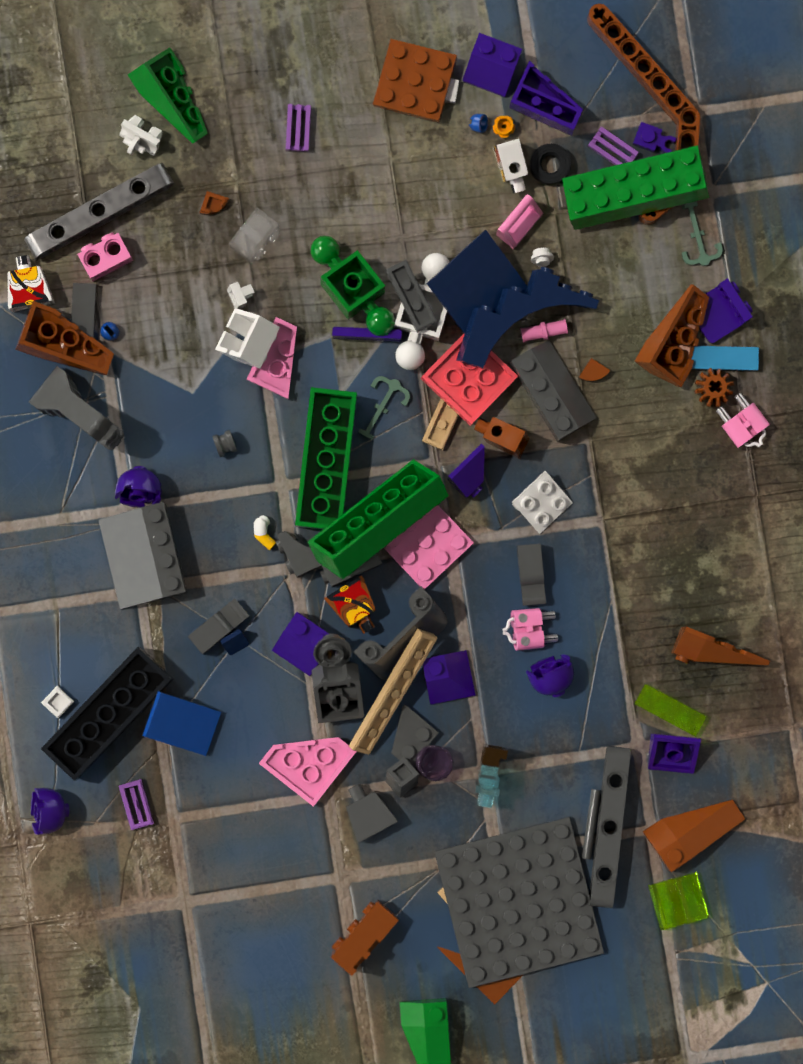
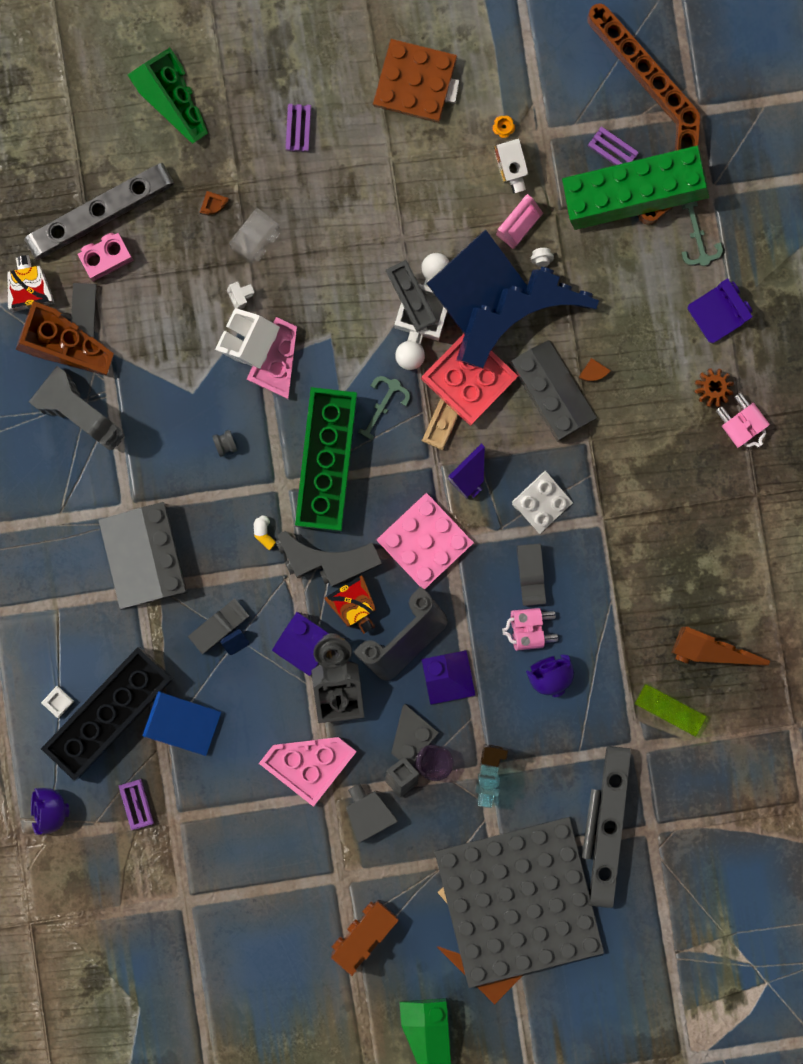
blue hinge [100,322,119,341] -> none
dark purple cylinder [115,466,162,508] -> none
white hips [119,115,163,156] -> none
green brick [307,459,449,580] -> none
green brick [310,236,395,336] -> none
dark purple tile [332,327,402,342] -> none
tan tile [349,628,438,755] -> none
dark purple slope [462,33,522,97] -> none
blue hinge [469,114,488,133] -> none
dark orange torso [474,417,530,459] -> none
dark purple wedge [509,60,583,136] -> none
bright pink pin [520,319,568,343] -> none
black tyre [530,143,571,185] -> none
dark purple plate [632,122,676,153] -> none
dark orange wedge [635,284,709,387] -> none
dark orange wedge [642,800,745,872] -> none
dark purple slope [648,733,701,774] -> none
clear neon green slope [648,872,709,930] -> none
dark azure tile [691,346,759,371] -> none

